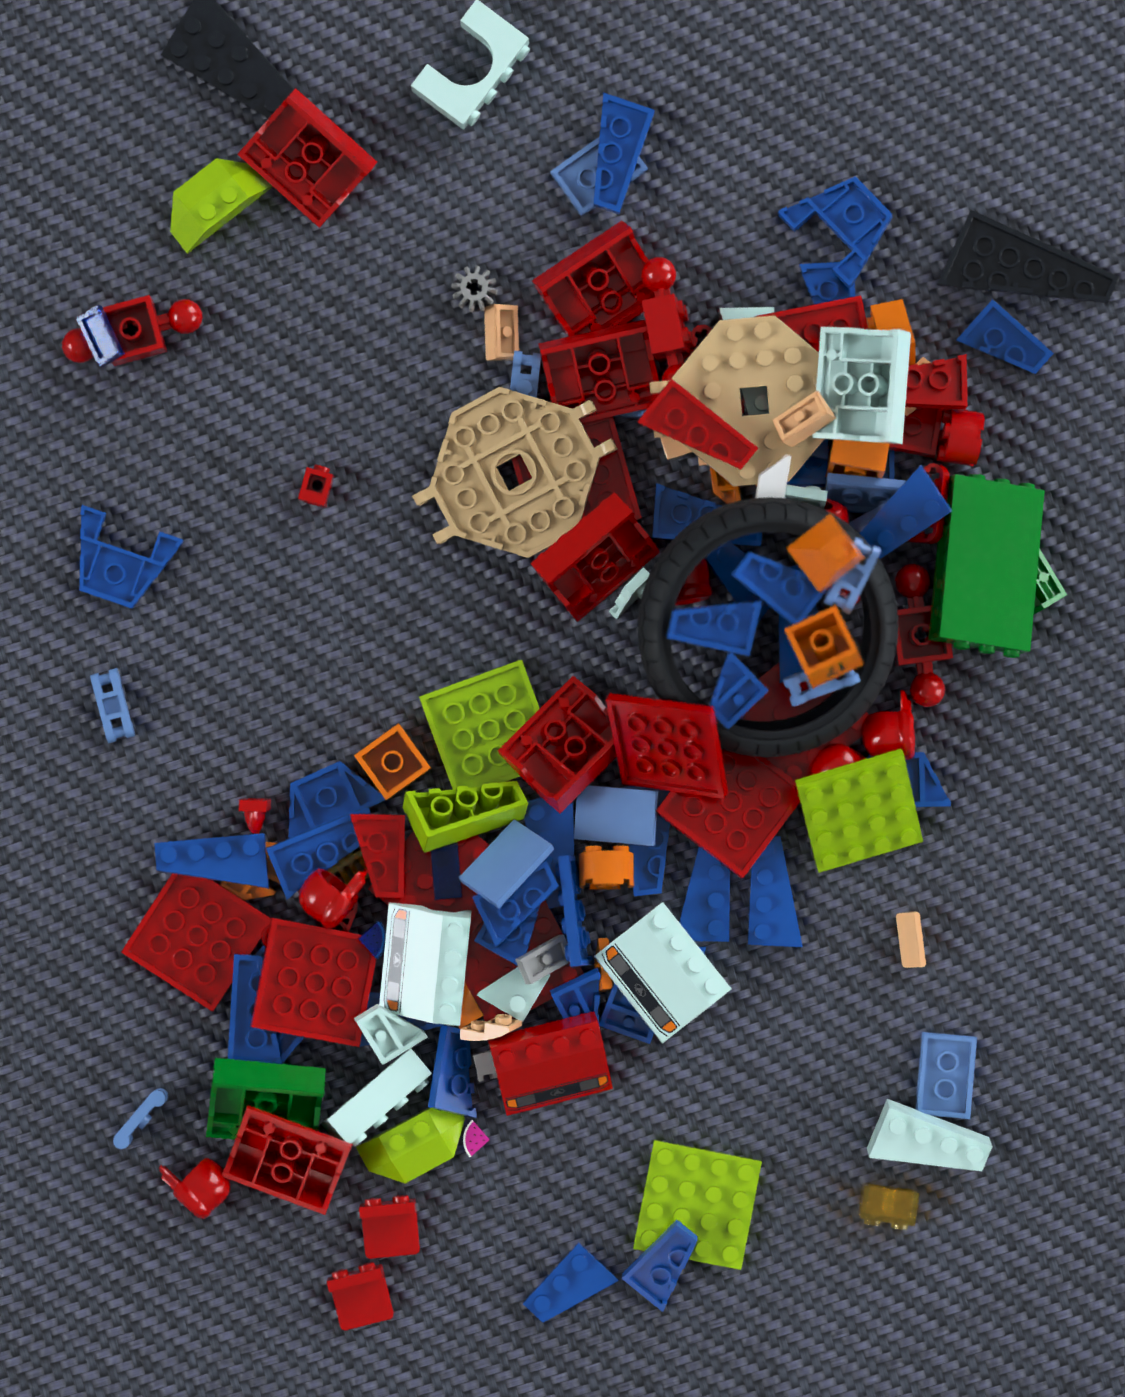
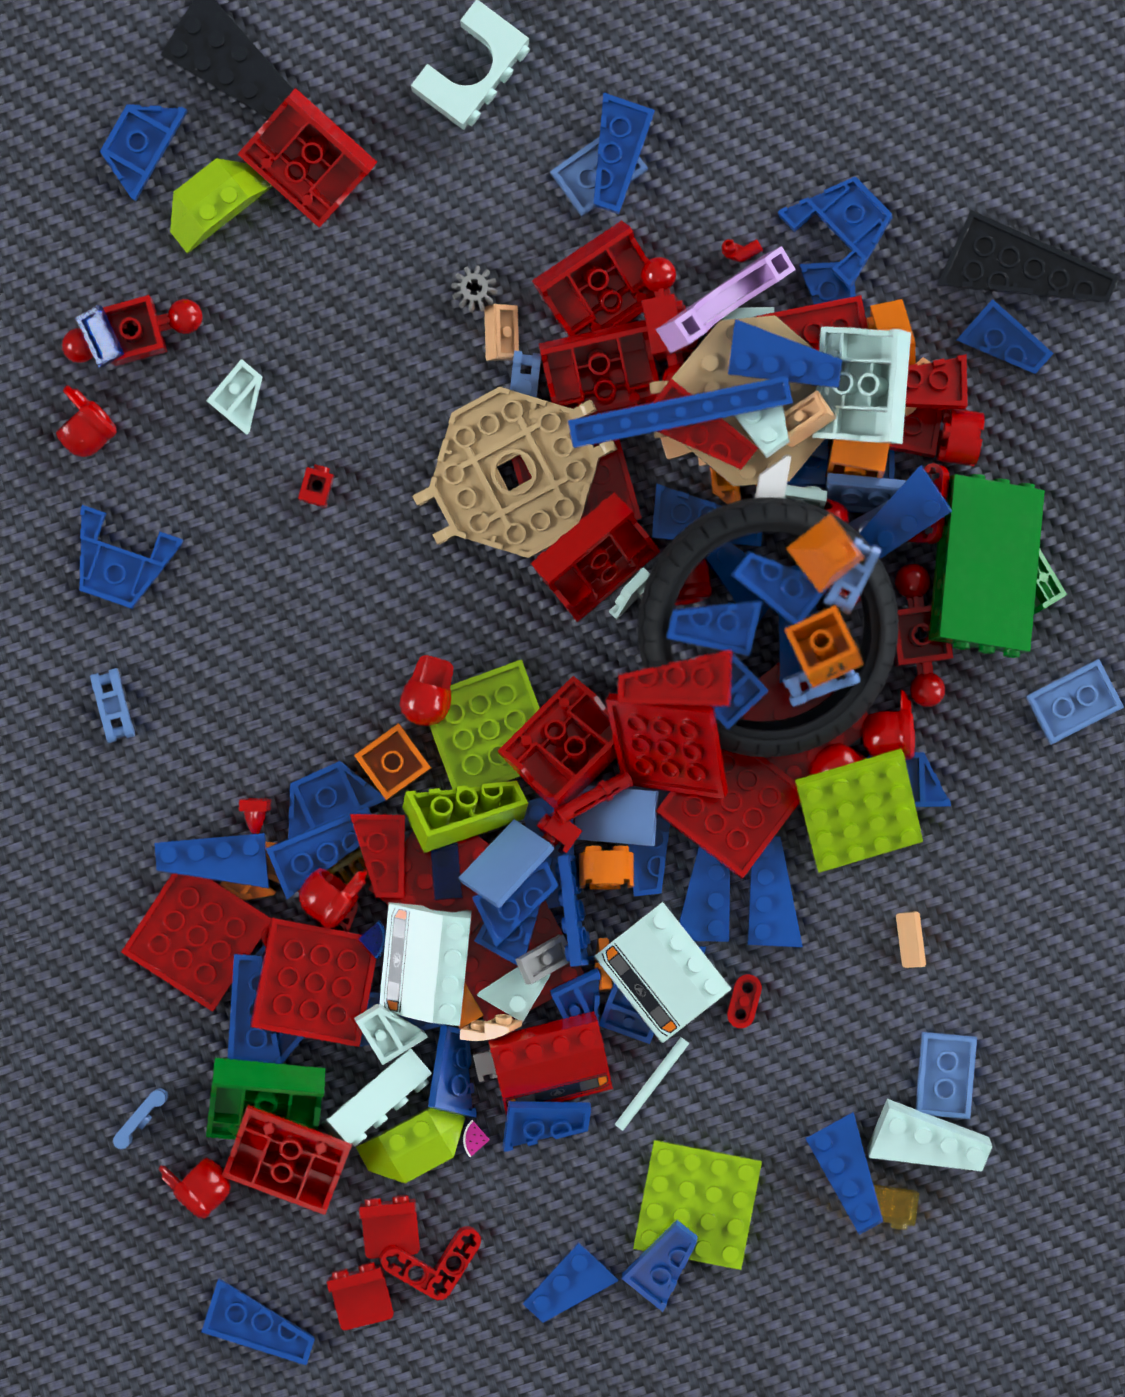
none -> red piece [56,385,117,457]
none -> blue wing [100,104,188,202]
none -> blue wing [201,1278,315,1365]
none -> light aqua wing [206,359,262,435]
none -> red beam [380,1226,481,1300]
none -> red piece [400,655,453,726]
none -> blue wing [503,1101,591,1152]
none -> red brick [537,812,582,854]
none -> red pin [554,770,633,825]
none -> blue plate [568,376,793,448]
none -> light aqua bar [615,1037,690,1131]
none -> red wing [617,649,732,707]
none -> lavender arch [656,246,796,353]
none -> red arm [722,239,763,262]
none -> red plate [727,974,762,1028]
none -> blue wing [728,319,843,388]
none -> light aqua wing [734,405,789,458]
none -> blue wing [805,1112,883,1235]
none -> medium blue tile [1025,659,1124,745]

